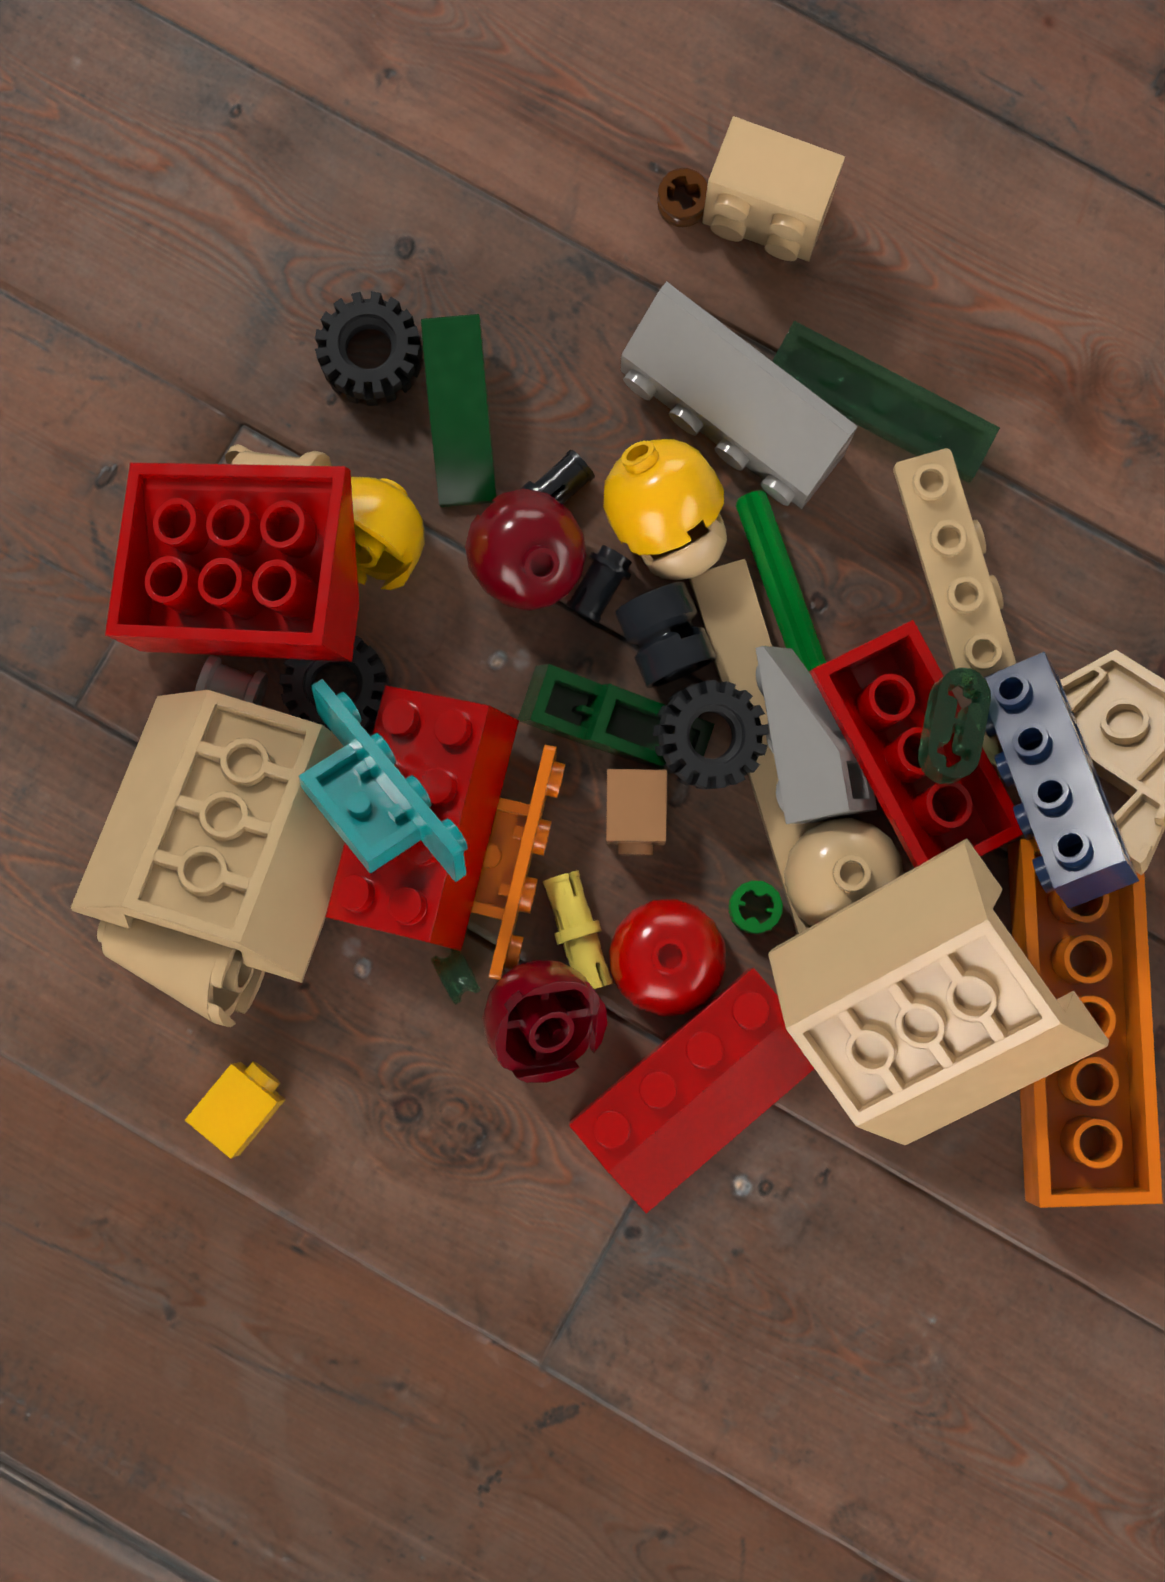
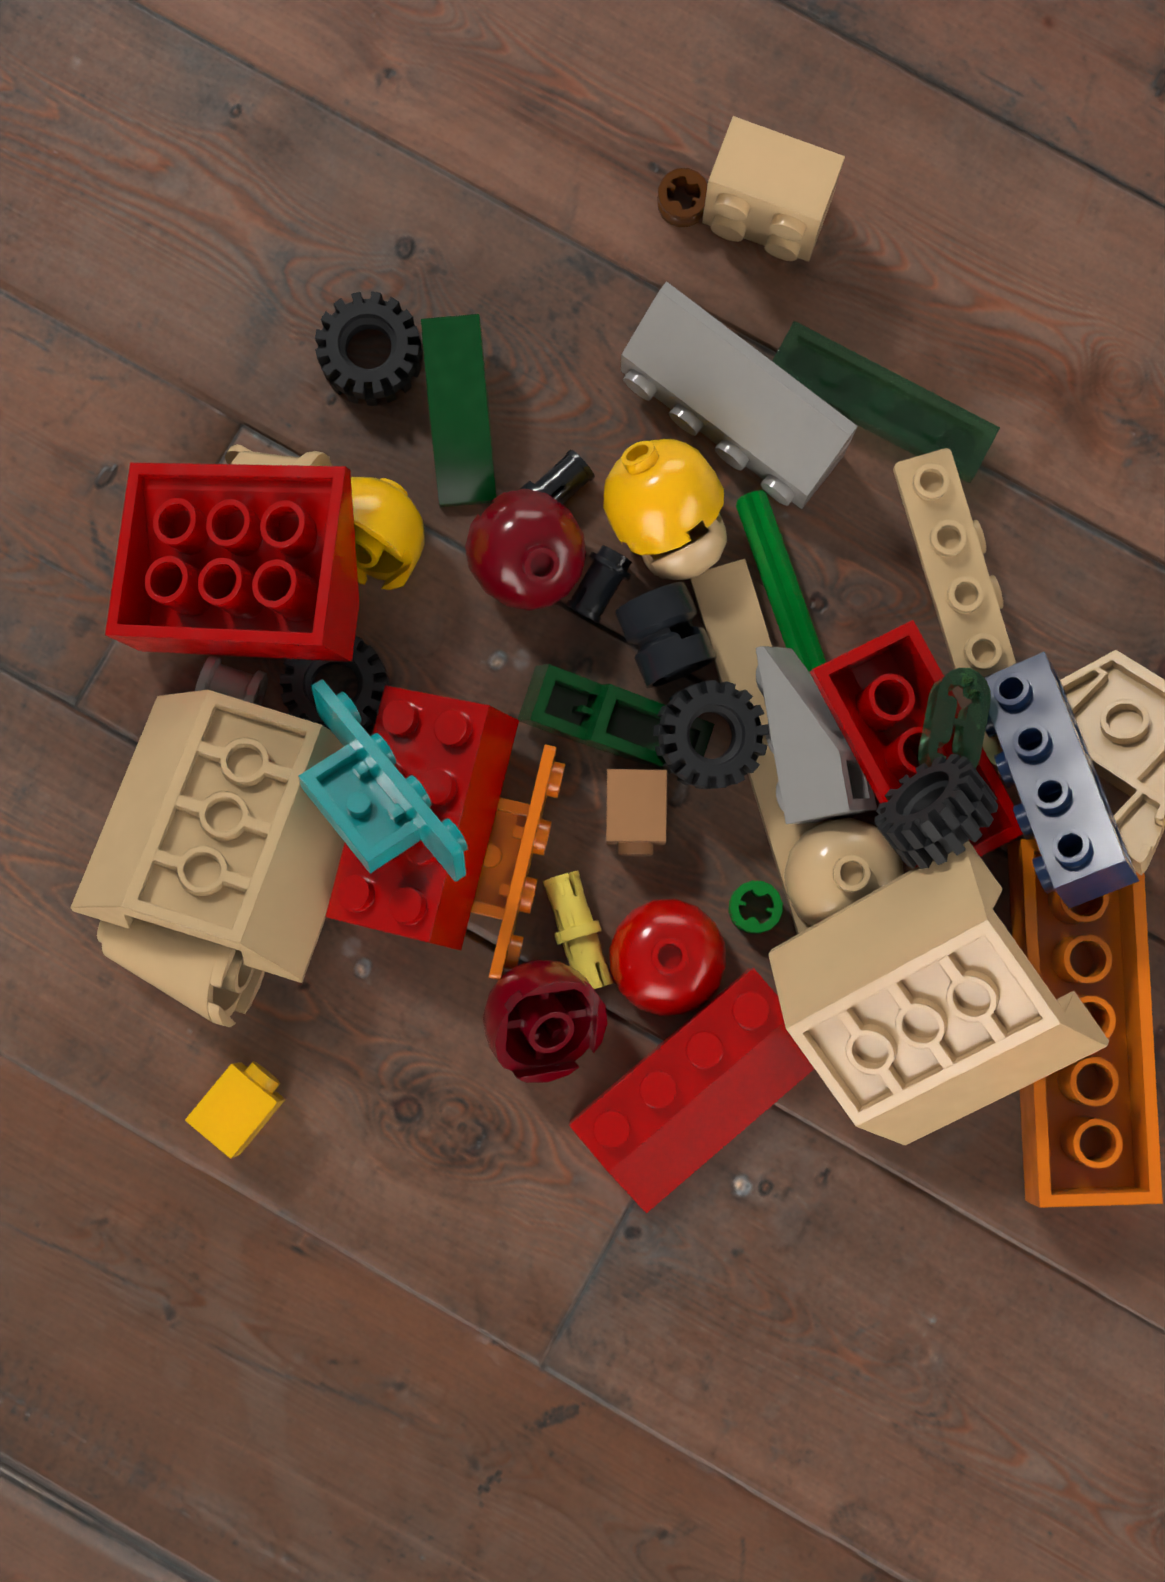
clear green bush [431,948,482,1005] -> none
none -> black tyre [875,754,998,869]

